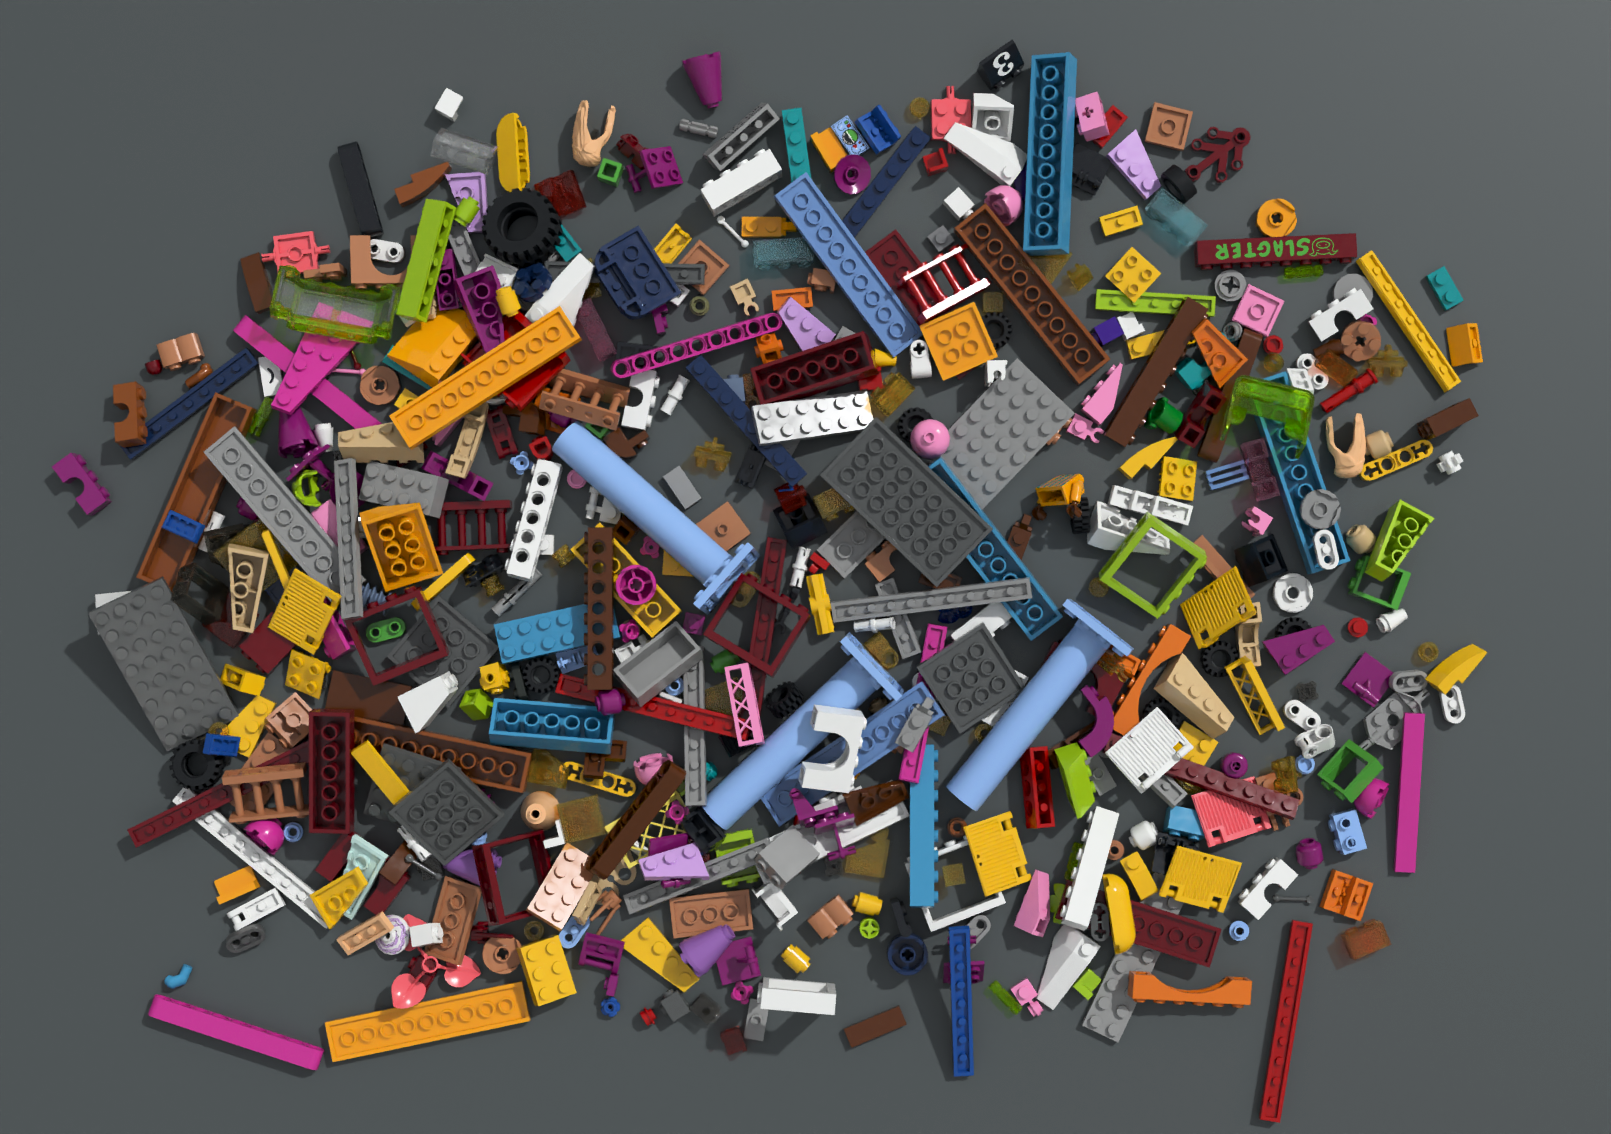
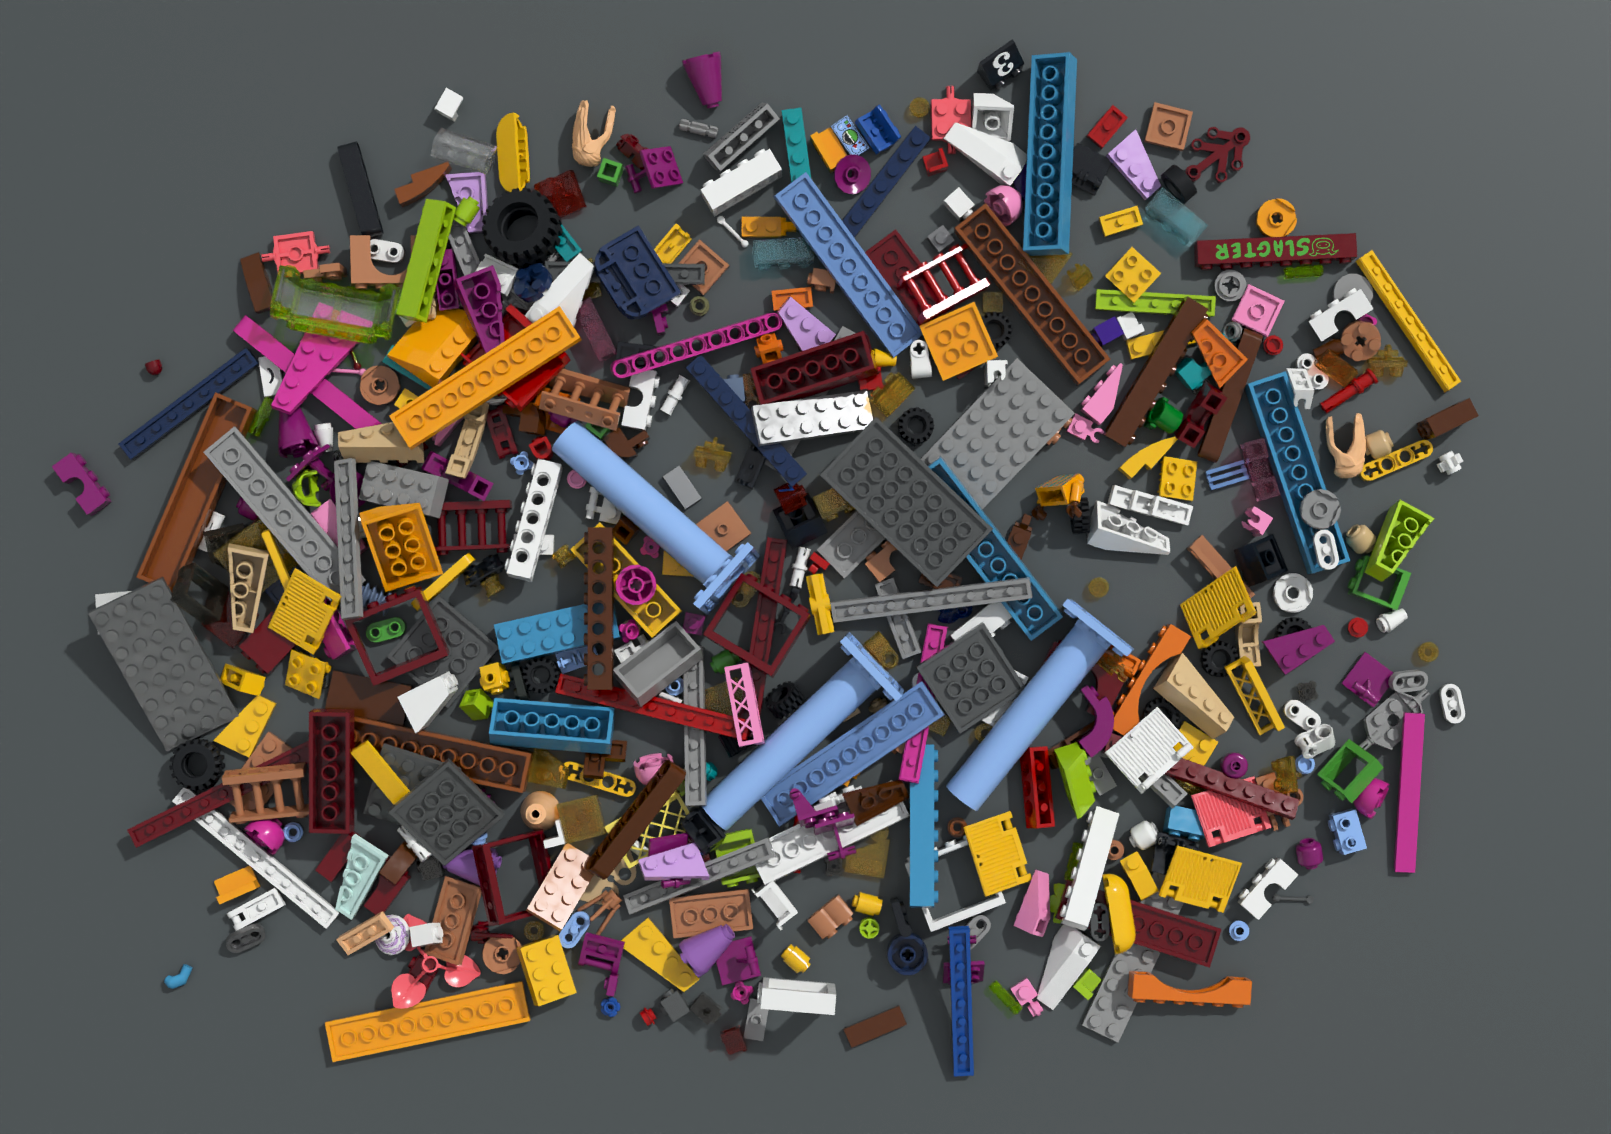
dark orange arch [113,381,148,448] -> none
dark pink beam [148,994,324,1070] -> none
nougat brick [156,333,205,371] -> none
blue plate [161,510,205,544] -> none
dark orange arm [185,363,213,388] -> none
blue plate [203,733,241,757] -> none
clear yellow plate [209,722,229,735] -> none
nougat plate [264,692,312,749] -> none
yellow wing [309,867,368,930] -> none
dark grey hinge [405,854,442,881] -> none
light grey pin [491,569,543,617] -> none
yellow brick [495,285,521,317] -> none
tan tile [572,880,602,926] -> none
magenta head [595,688,626,716] -> none
dark pink plate [665,800,689,824] -> none
tan plate [730,278,759,317] -> none
light grey panel [754,825,820,890] -> none
white arch [798,704,867,793] -> none
white pin [854,617,896,633] -> none
light grey hinge [895,697,935,753] -> none
bright pink cylinder [910,419,950,460] -> none
clear yellow plate [942,863,966,887] -> none
bright pink brick [1075,92,1110,142] -> none
lime window [1099,511,1207,619] -> none
clear neon green windscreen [1220,375,1315,459] -> none
red plate [1259,920,1313,1123] -> none
clear yellow plate [1264,353,1284,372] -> none
orange slope [1319,869,1374,921] -> none
clear orange brick [1341,919,1392,960] -> none
teal plate [1425,266,1464,311] -> none
yellow slope [1425,644,1487,695] -> none
light orange panel [1446,323,1483,367] -> none

